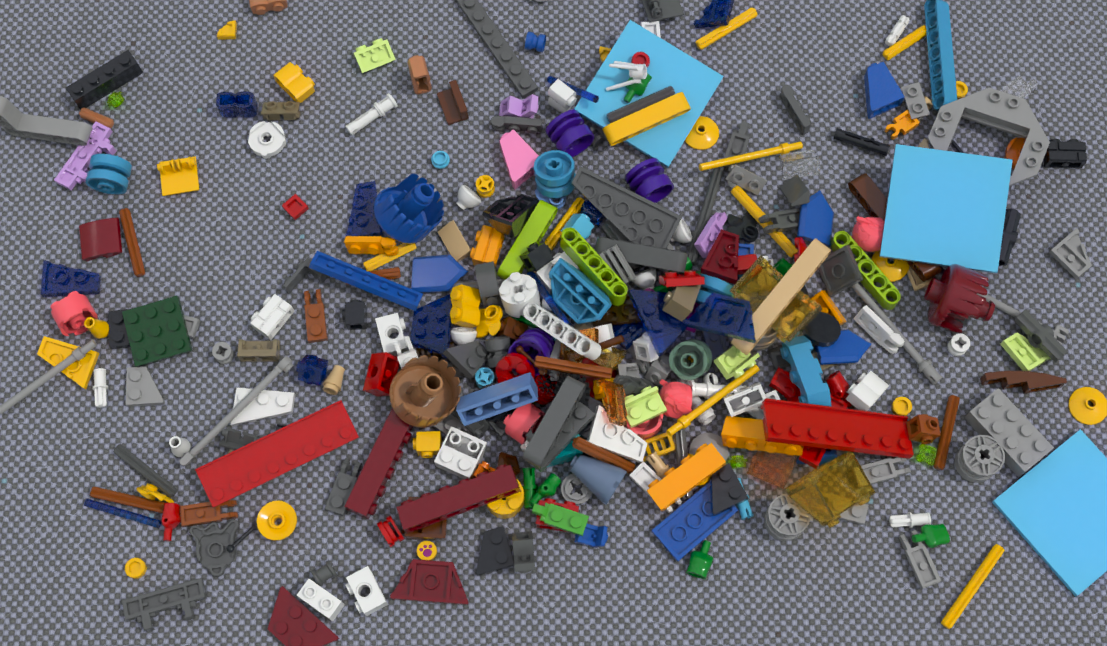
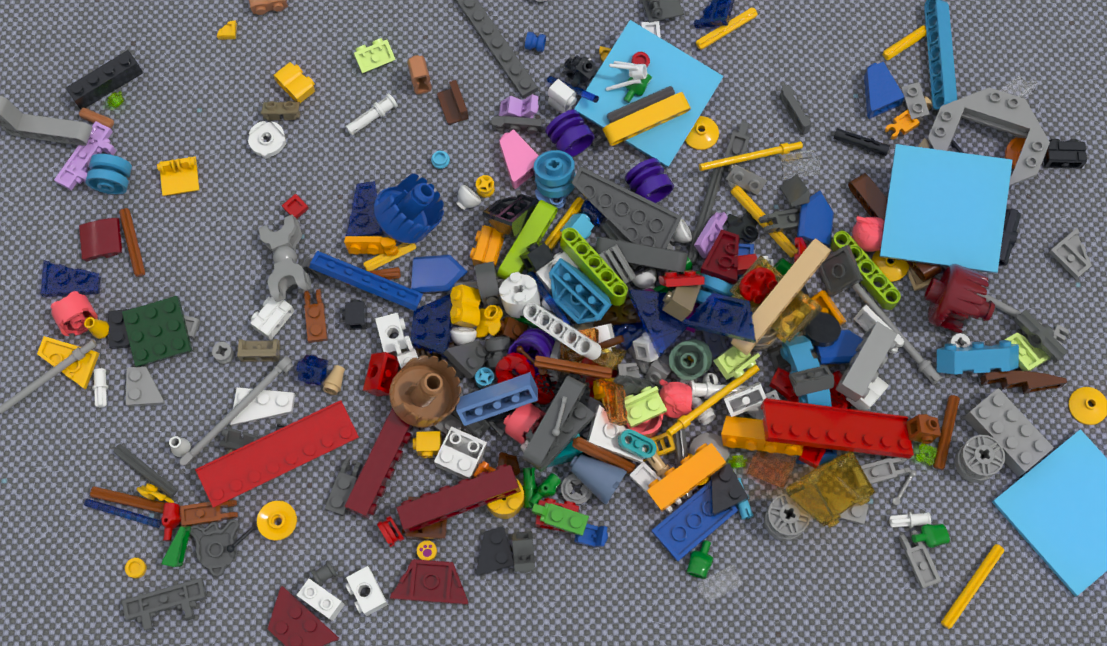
clear blue brick [216,91,258,118] -> none
tan slope [438,220,471,262] -> none
white axle [885,15,910,46] -> none
yellow tile [891,397,912,416] -> none
yellow tile [956,81,968,100] -> none
none -> green slope [161,526,191,567]
none -> light grey piece [259,214,311,302]
none -> light grey hinge [552,396,567,436]
none -> black brick [562,55,597,87]
none -> teal plate [618,429,657,459]
none -> clear panel [697,564,743,604]
none -> red dish [739,268,778,304]
none -> dark grey slope [789,365,834,396]
none -> light grey wedge [835,321,897,402]
none -> light grey hinge [892,470,917,506]
none -> dark azure brick [937,340,1019,374]

